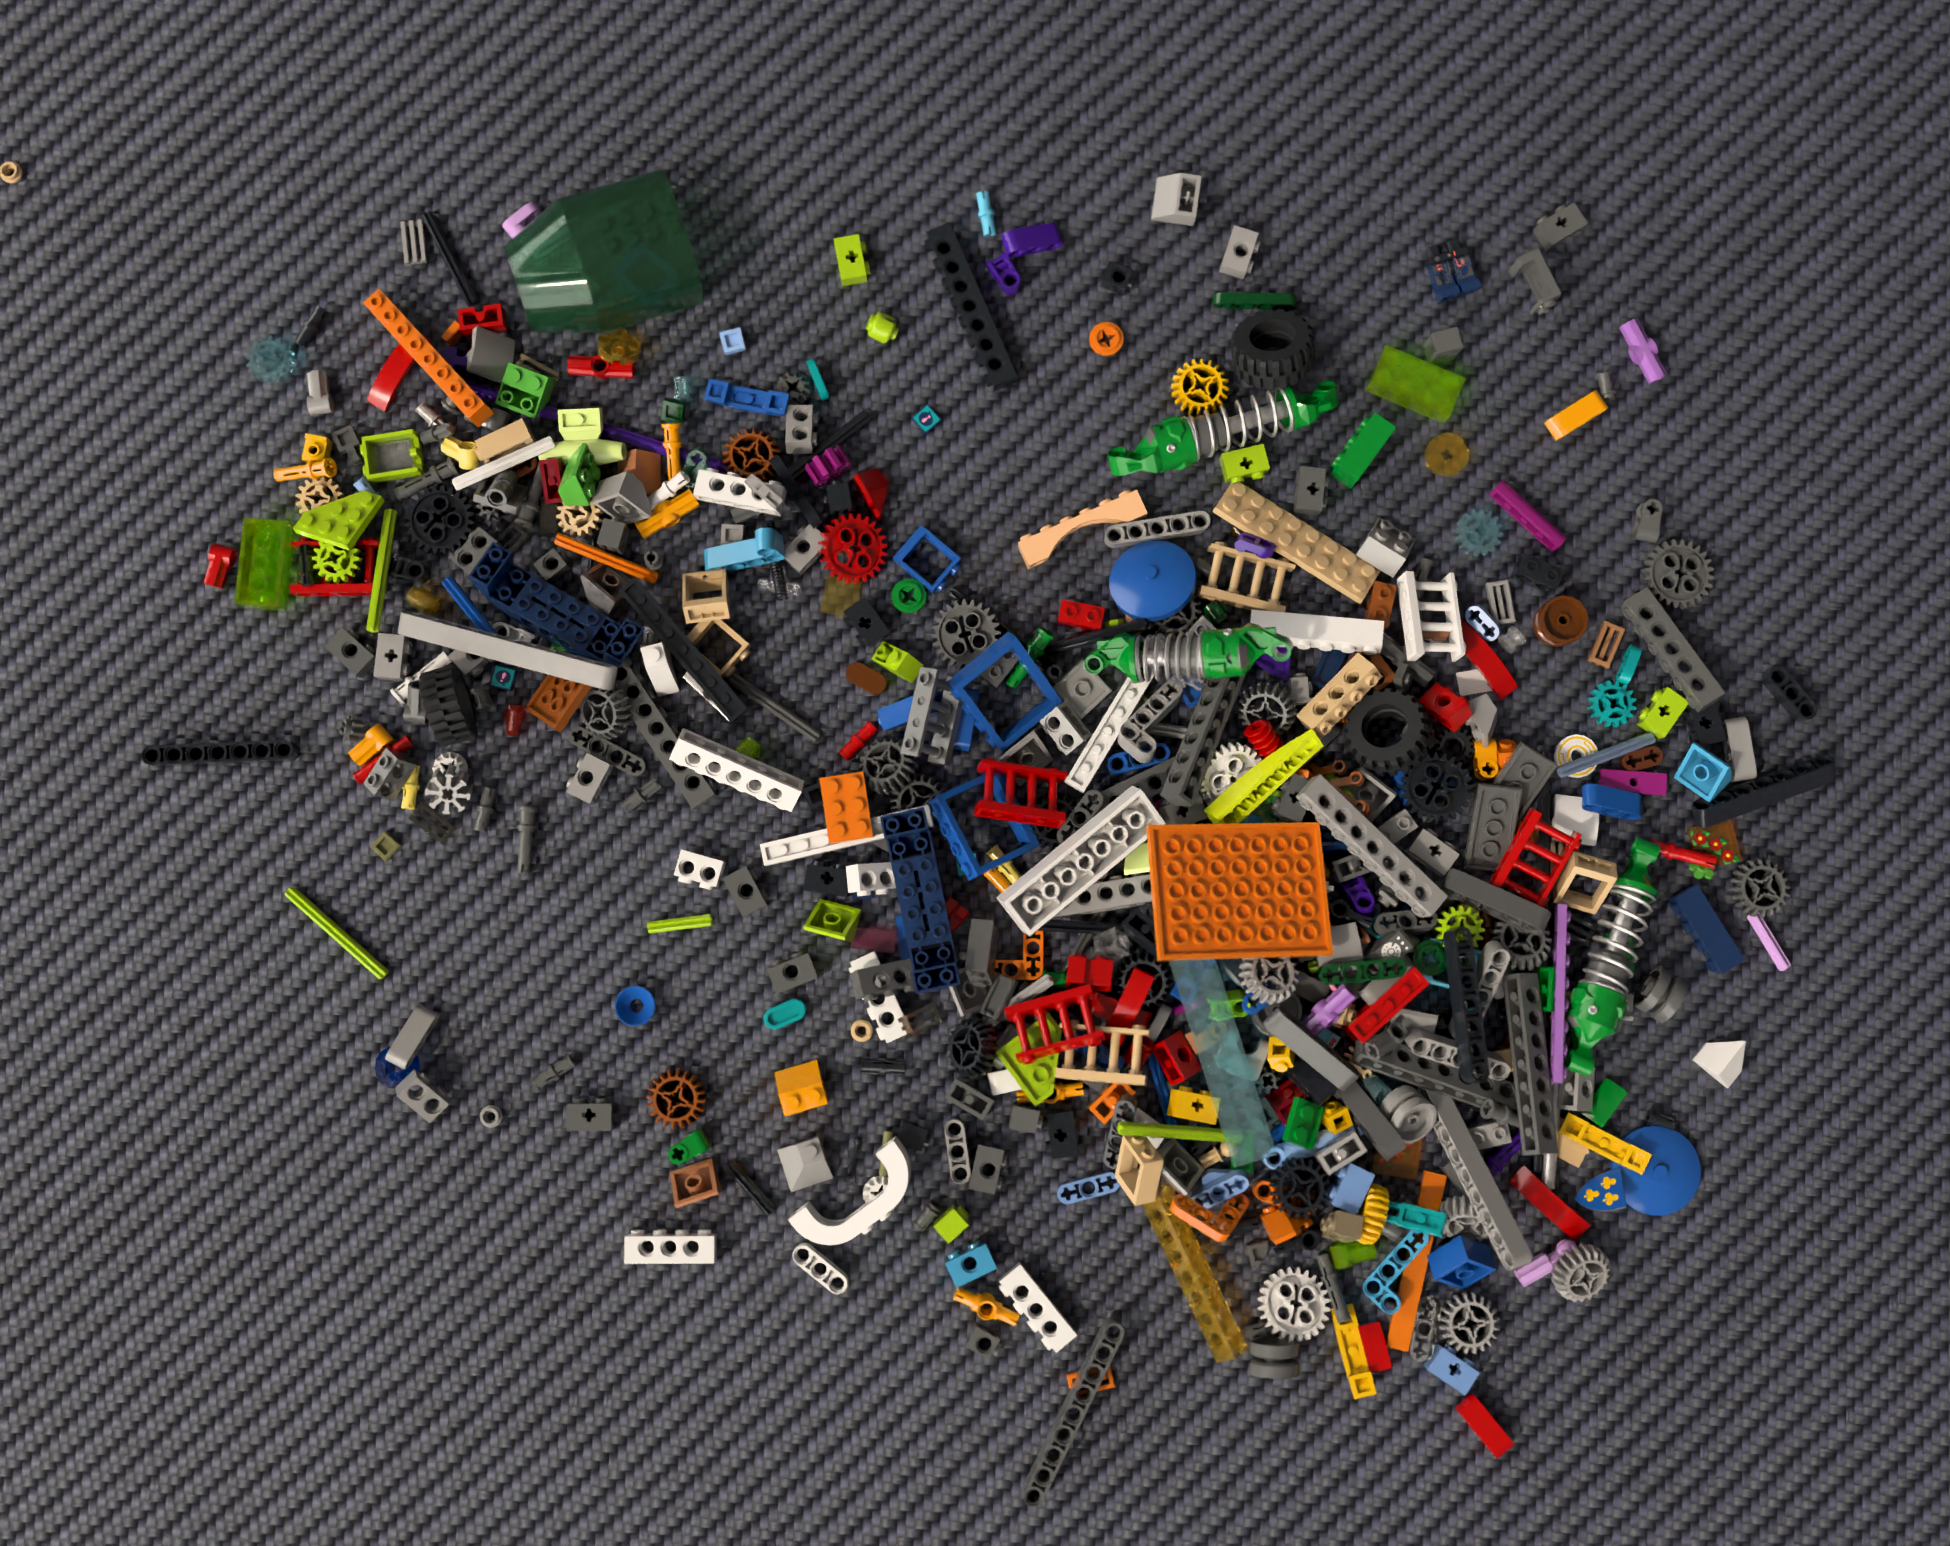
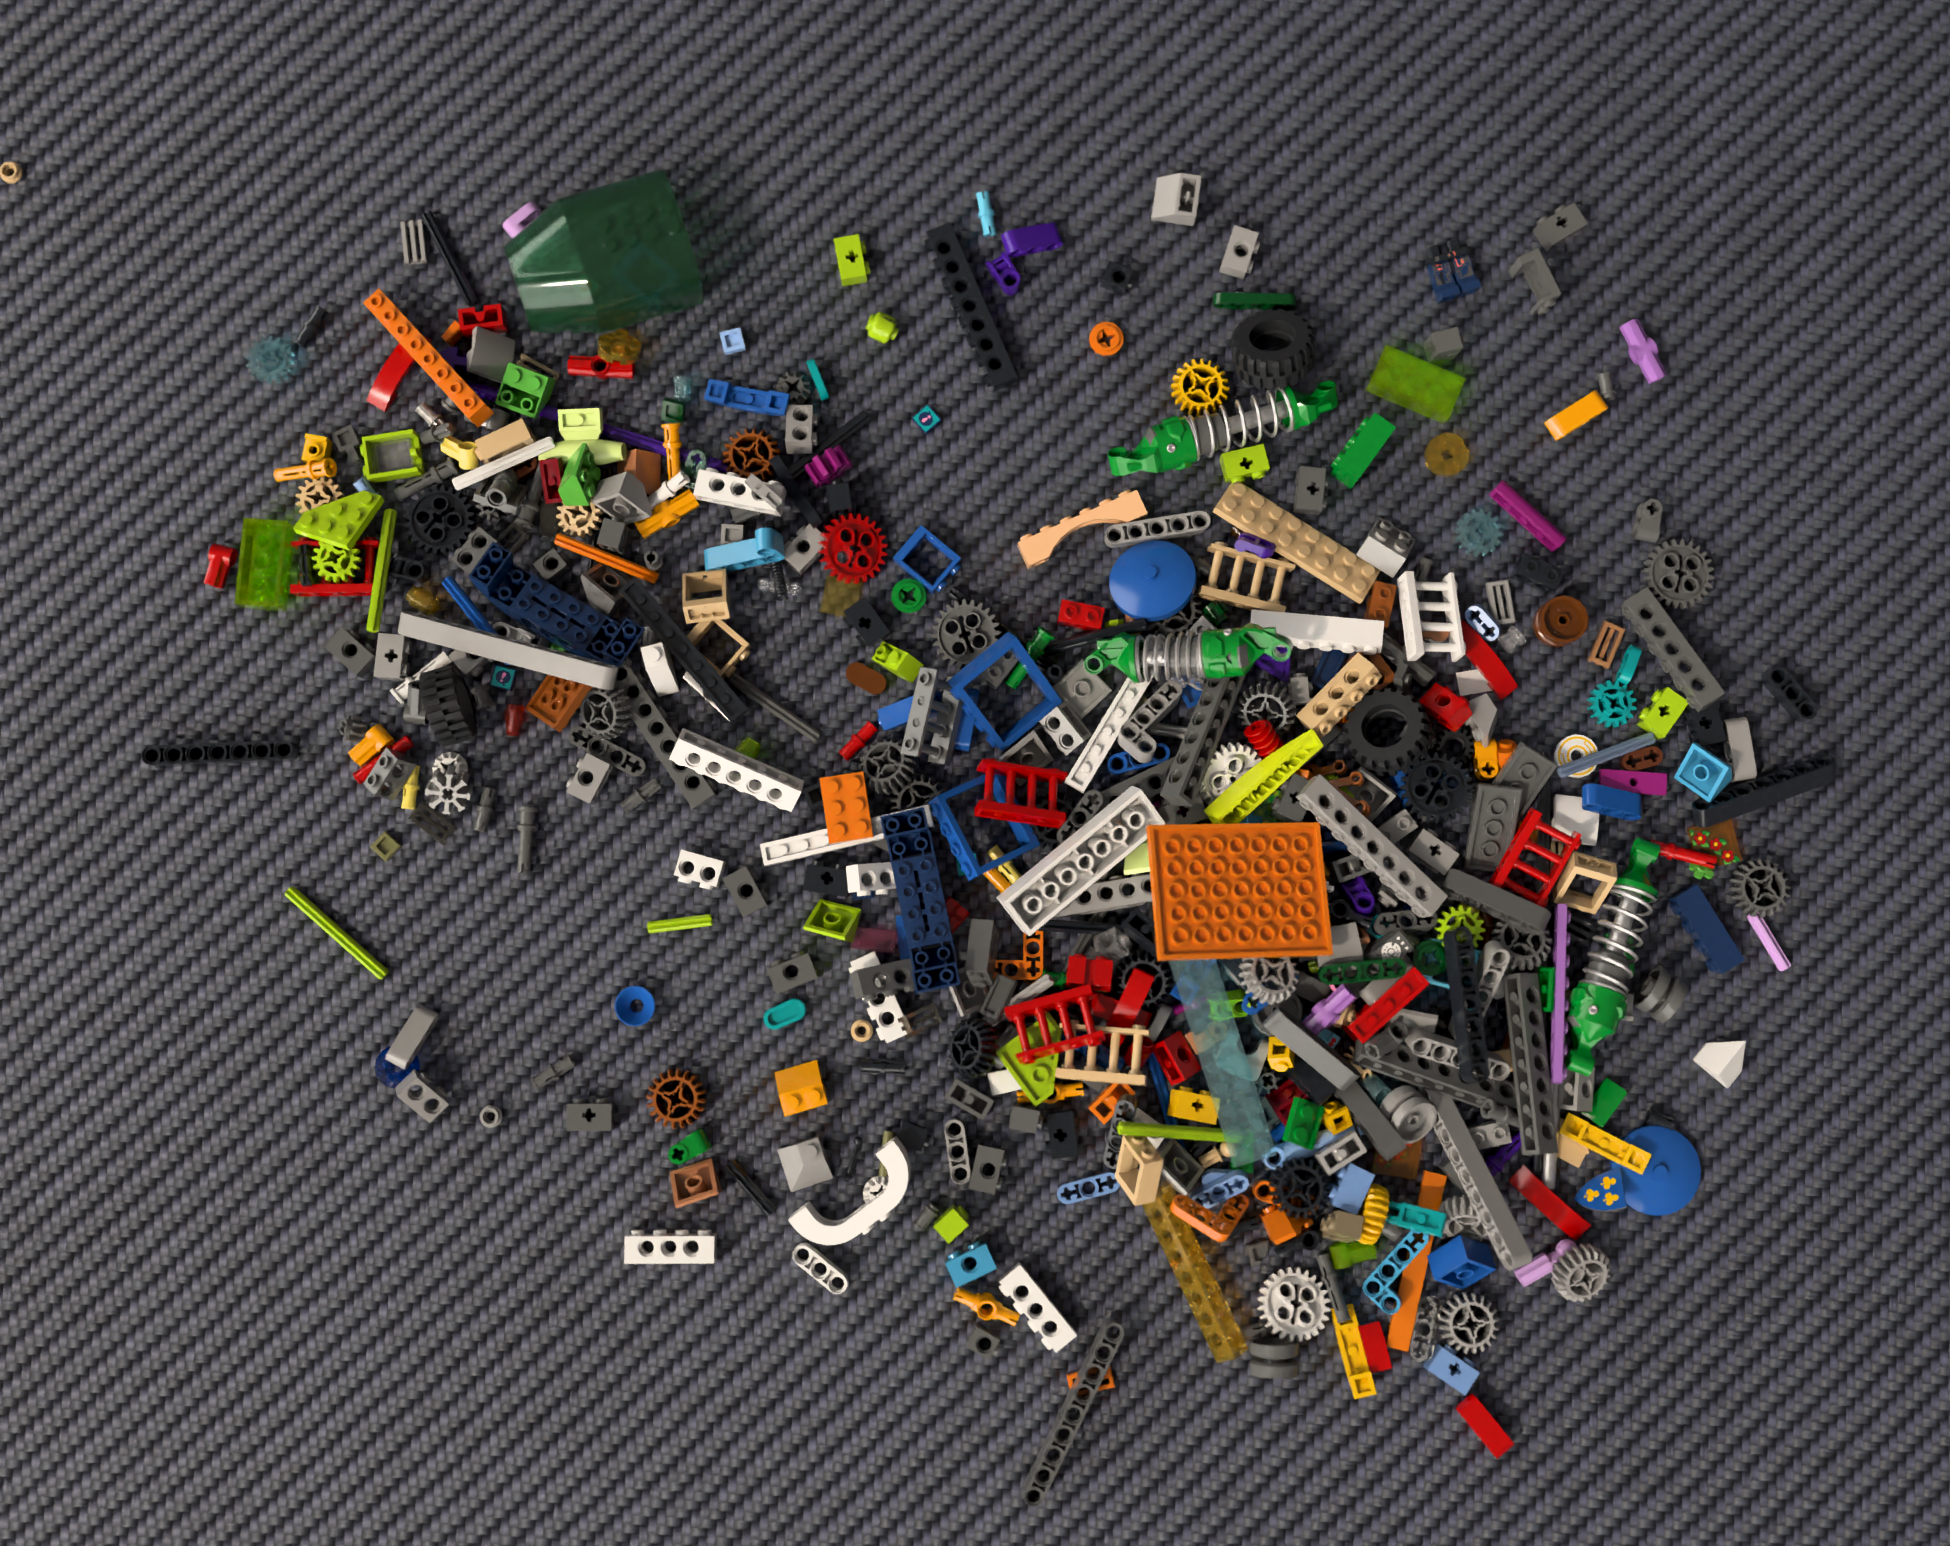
light grey piece [307,370,334,415] -> none
red slope [853,468,890,522] -> none

